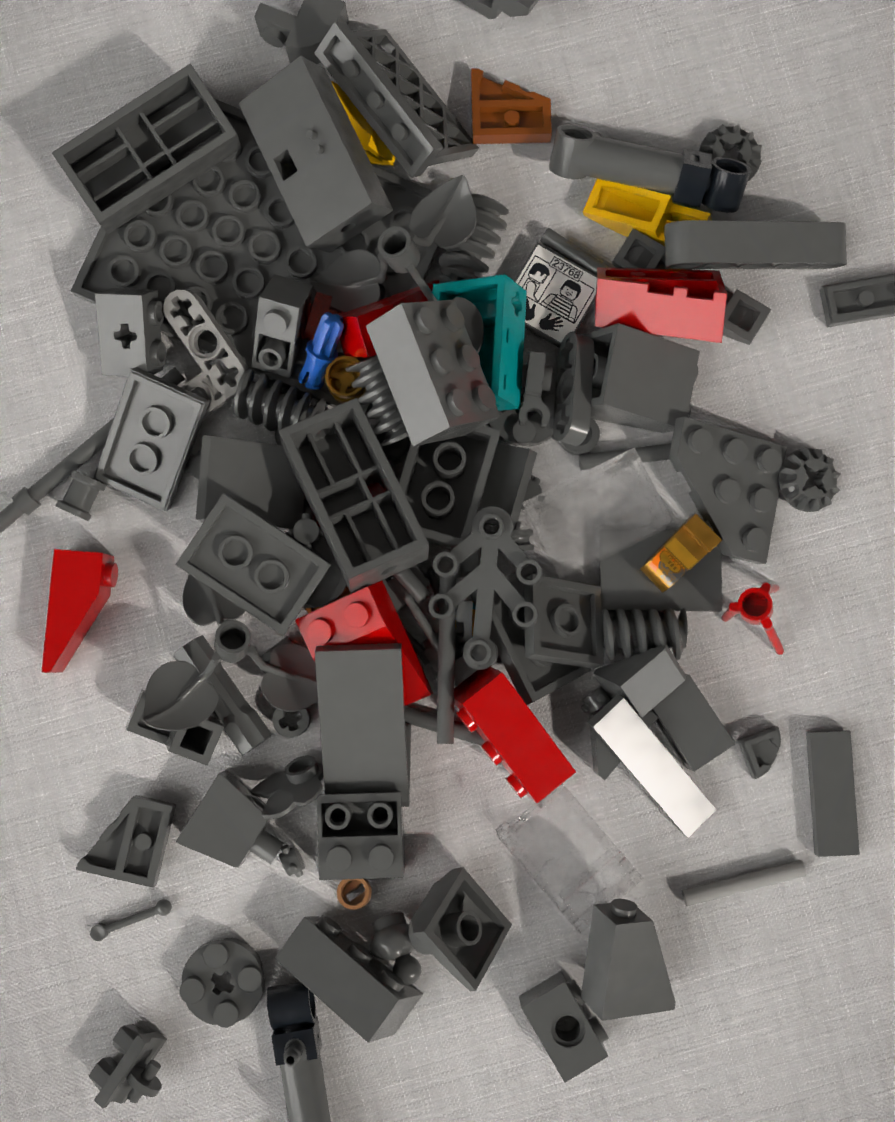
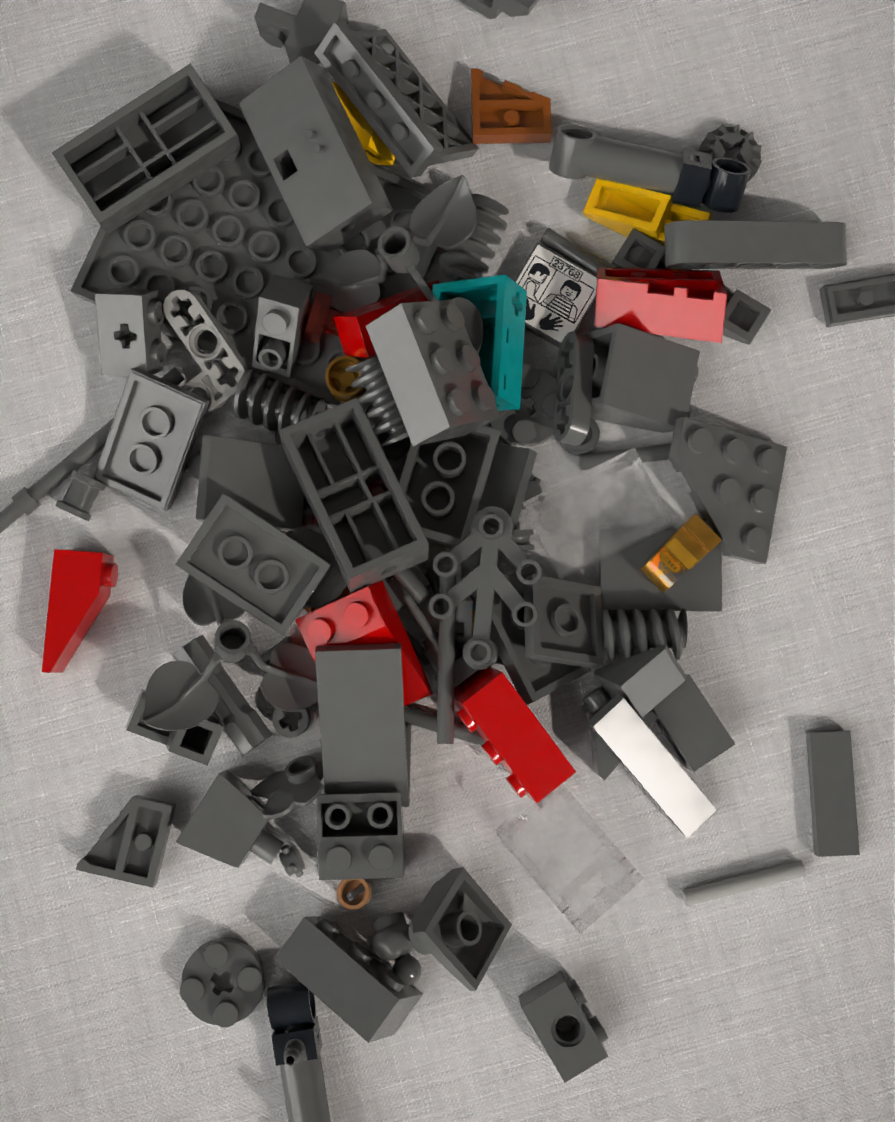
dark grey hips [89,1024,167,1109] -> none
dark grey hinge [90,899,172,941] -> none
dark grey piece [288,513,324,550] -> none
blue axle [298,312,344,390] -> none
dark grey plate [518,351,552,429] -> none
dark grey slope [581,899,676,1021] -> none
red plant [721,582,784,655] -> none
dark grey tile [737,726,781,779] -> none
dark grey gear [779,447,841,512] -> none

